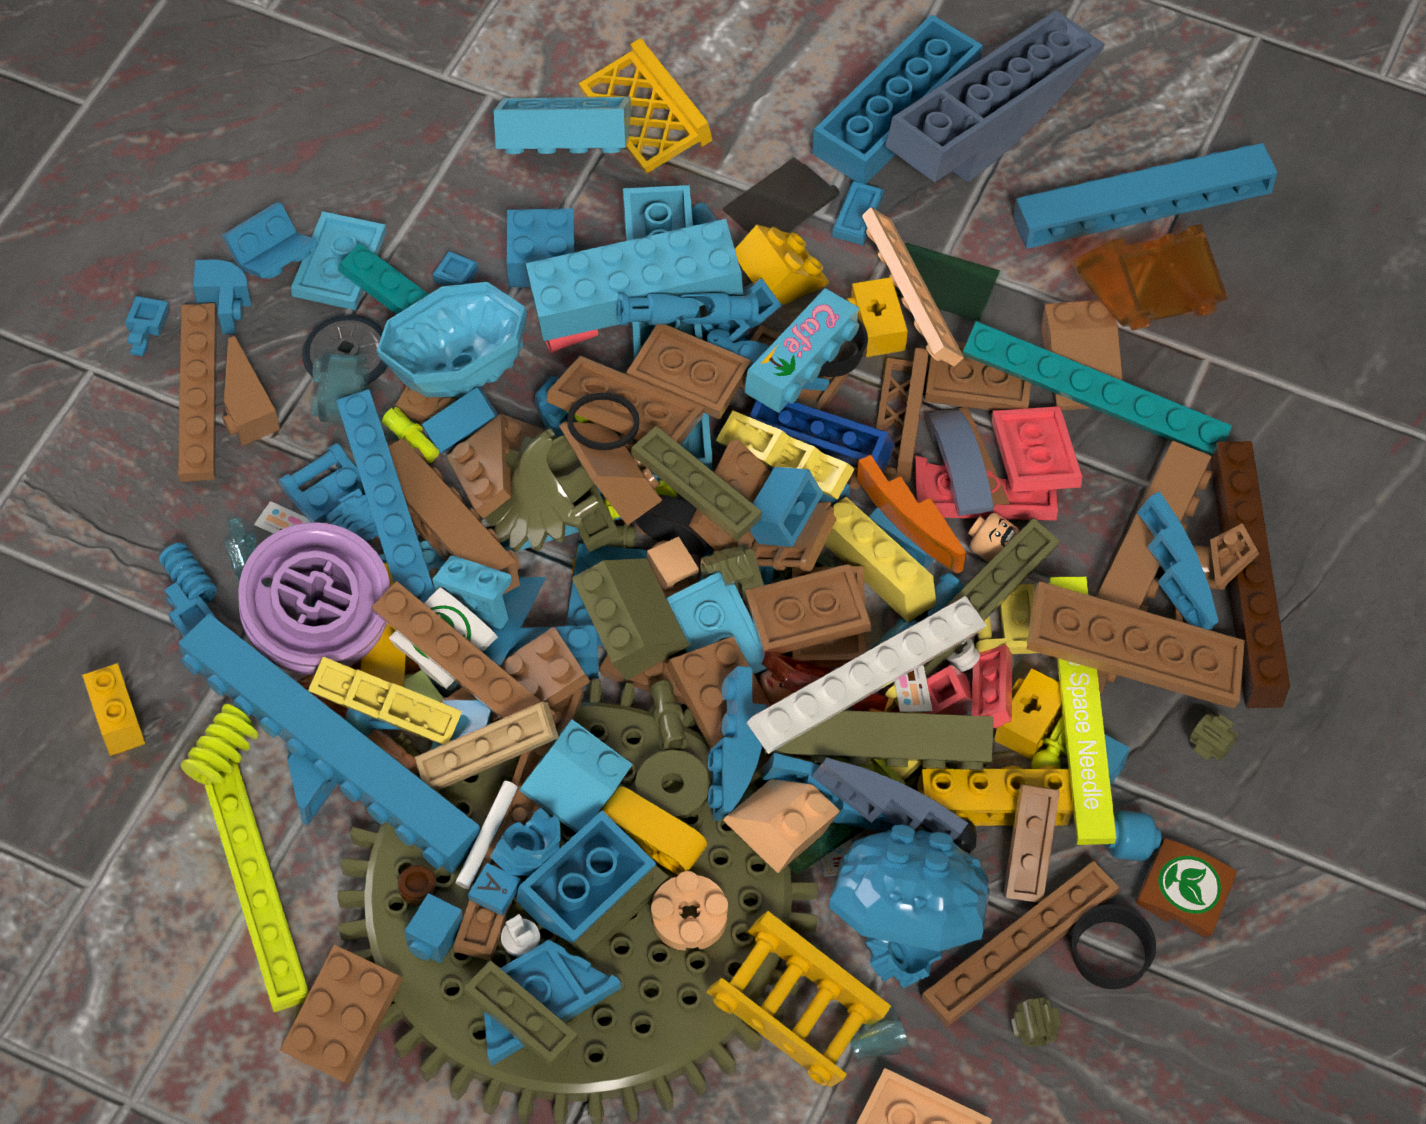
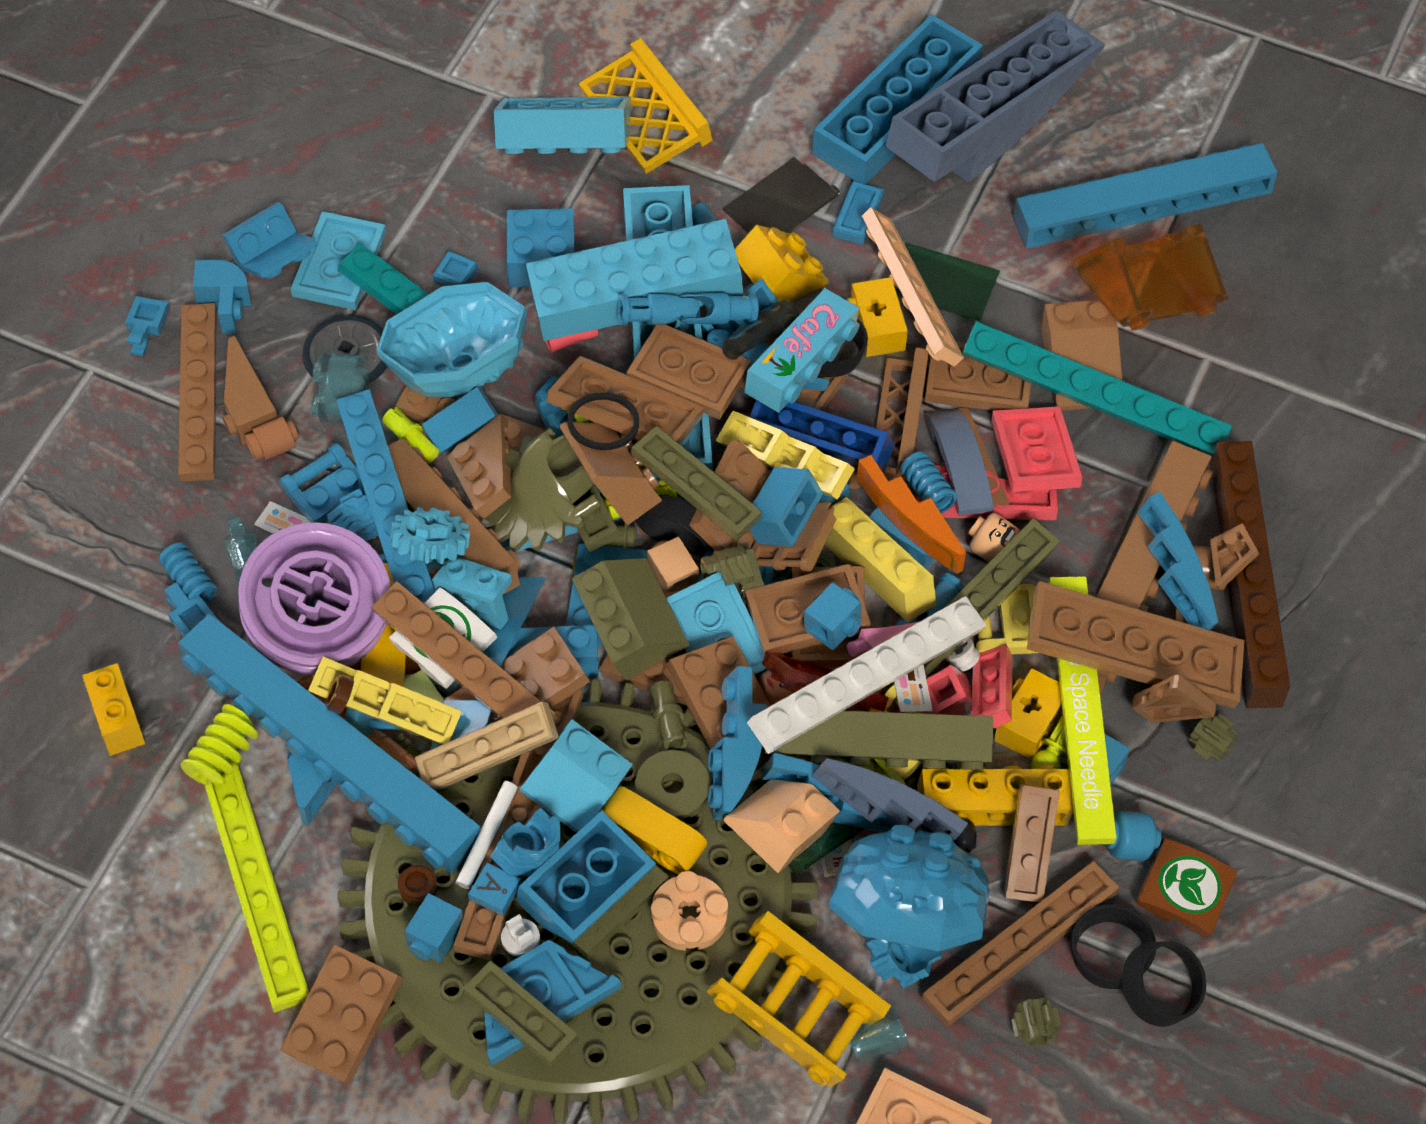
none -> nougat brick [244,416,299,461]
none -> reddish brown tile [325,675,354,715]
none -> medium azure gear [390,507,470,564]
none -> clear smoke pin [722,299,799,360]
none -> dark azure brick [804,582,862,650]
none -> bright pink piece [847,621,920,657]
none -> dark azure piece [901,452,957,513]
none -> black tyre [1122,942,1206,1027]
none -> medium nougat wing [1132,674,1216,723]

